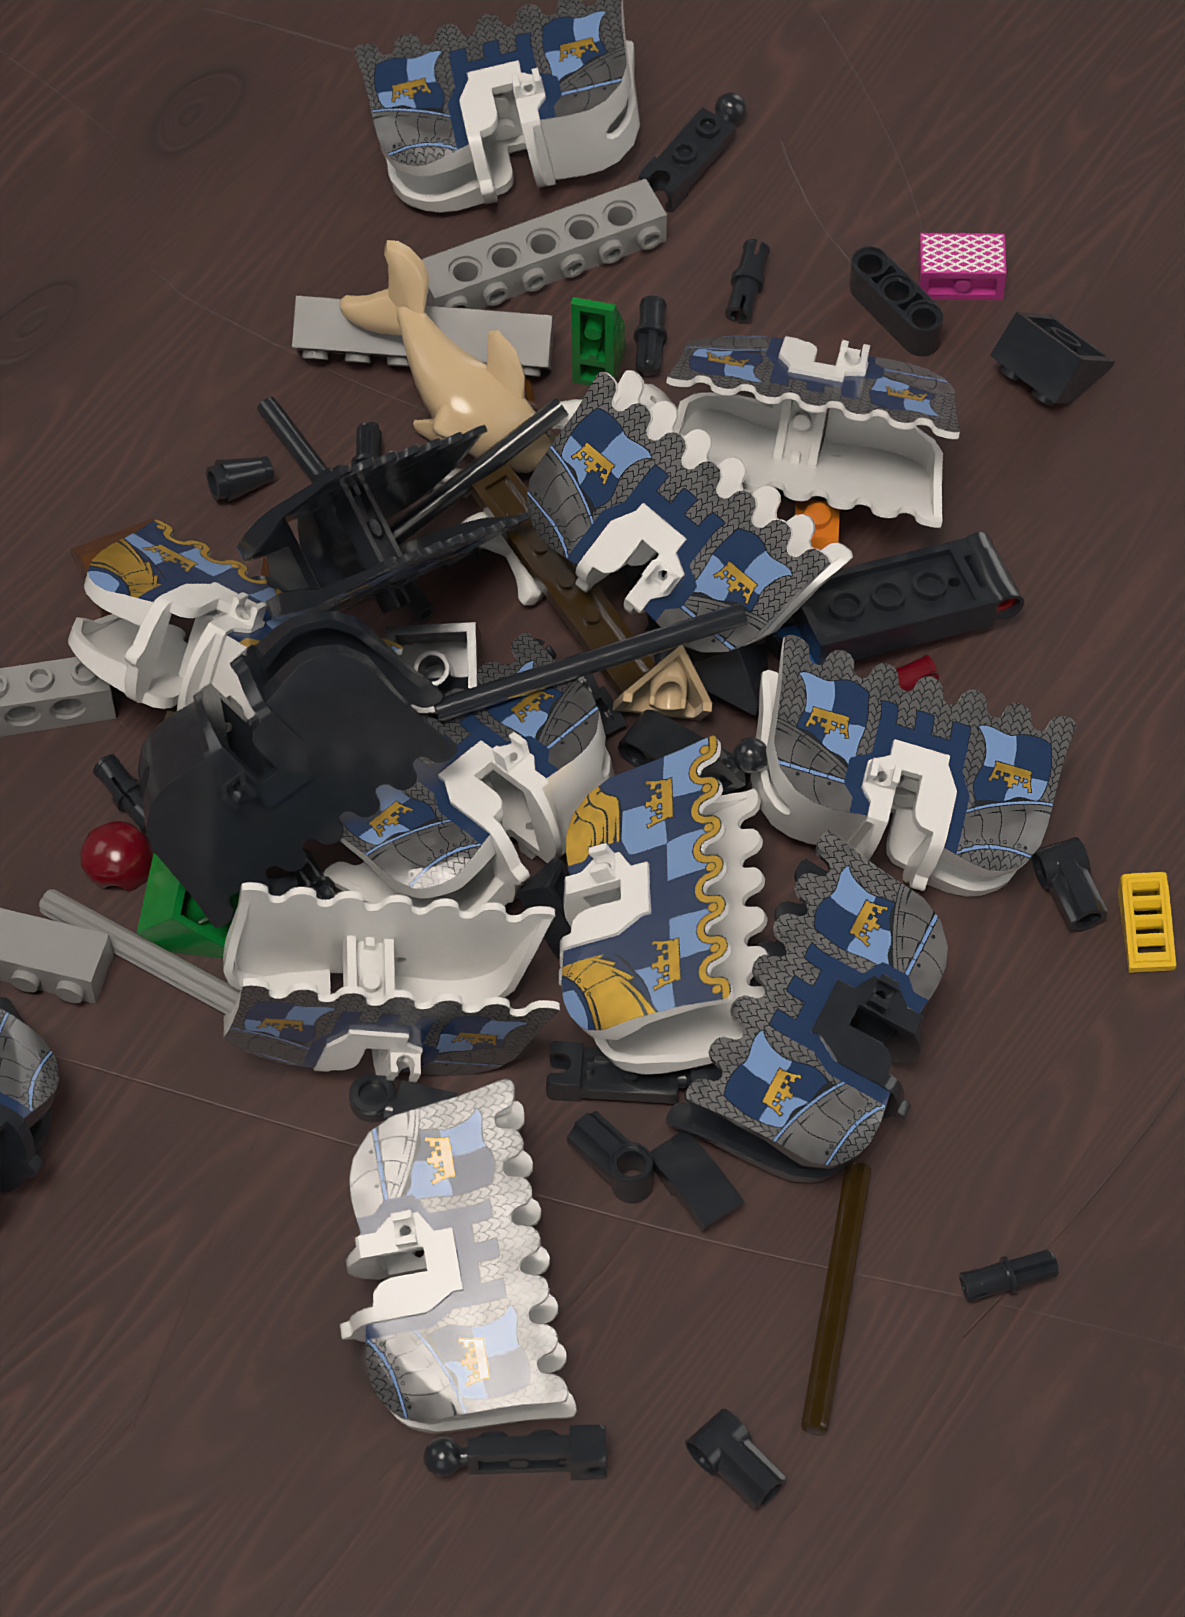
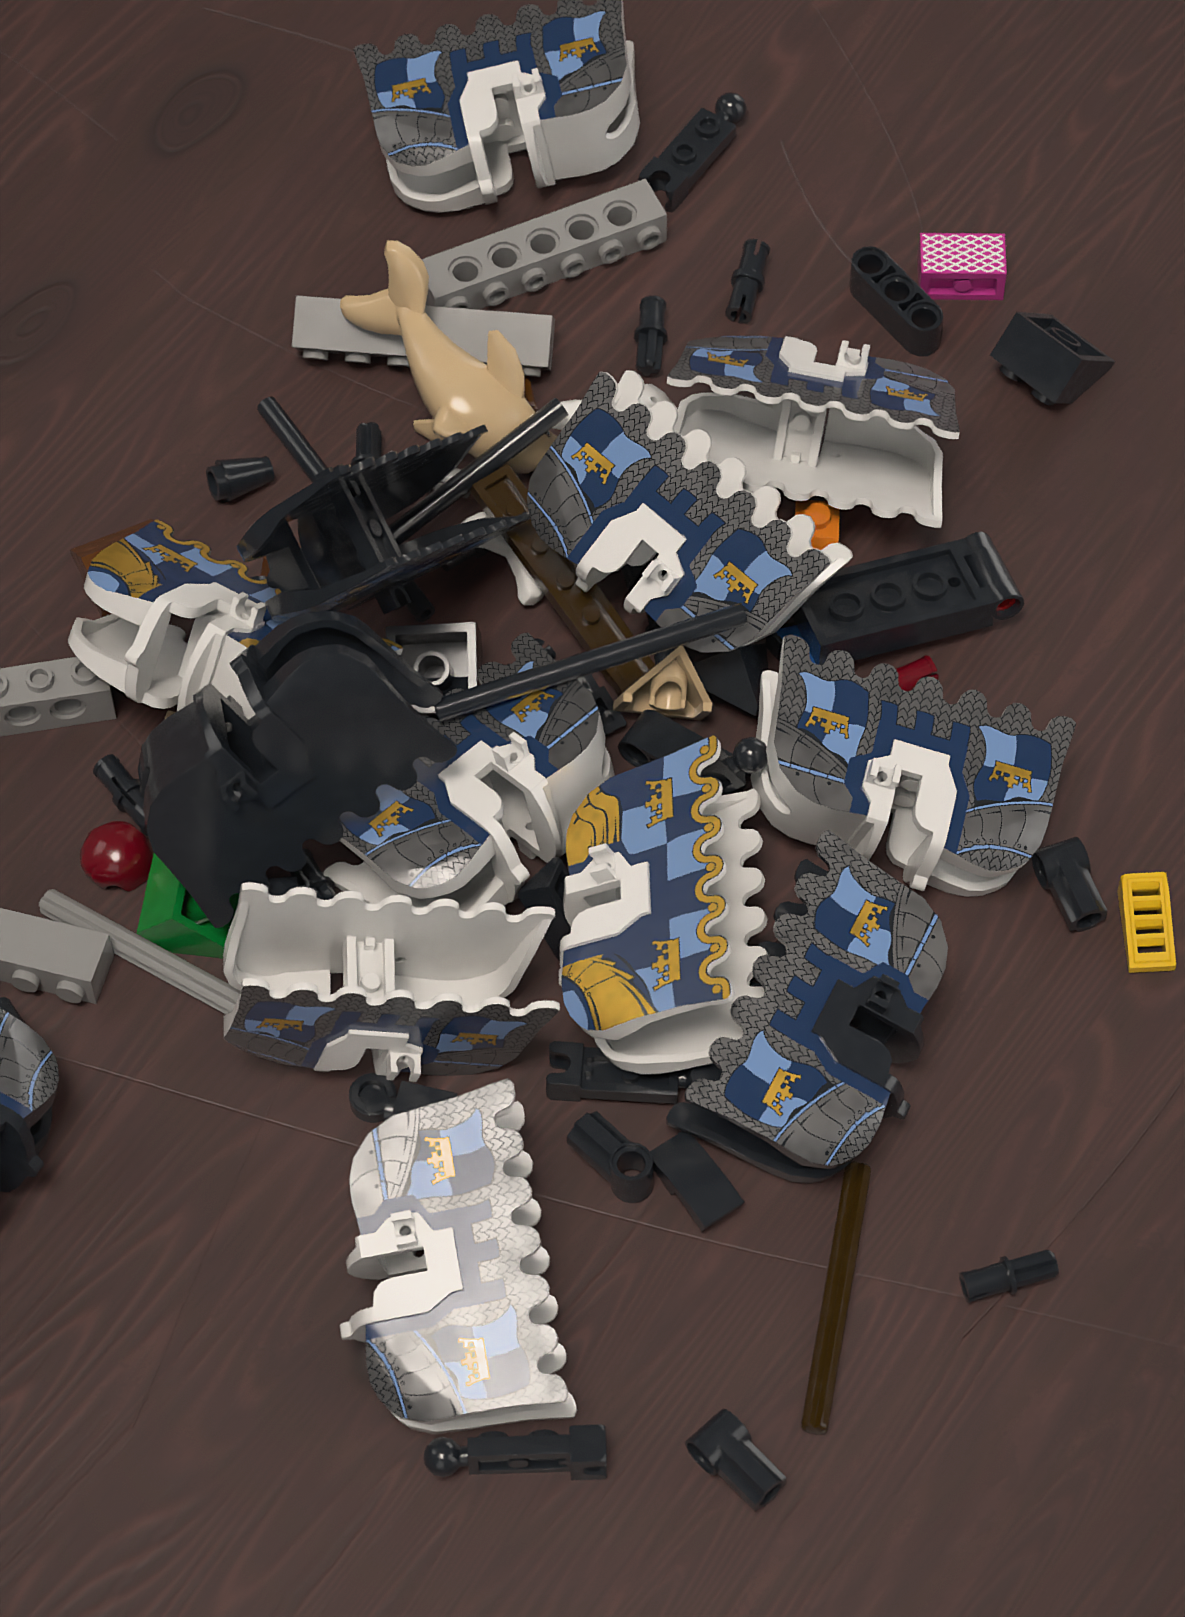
green slope [571,297,625,386] -> none

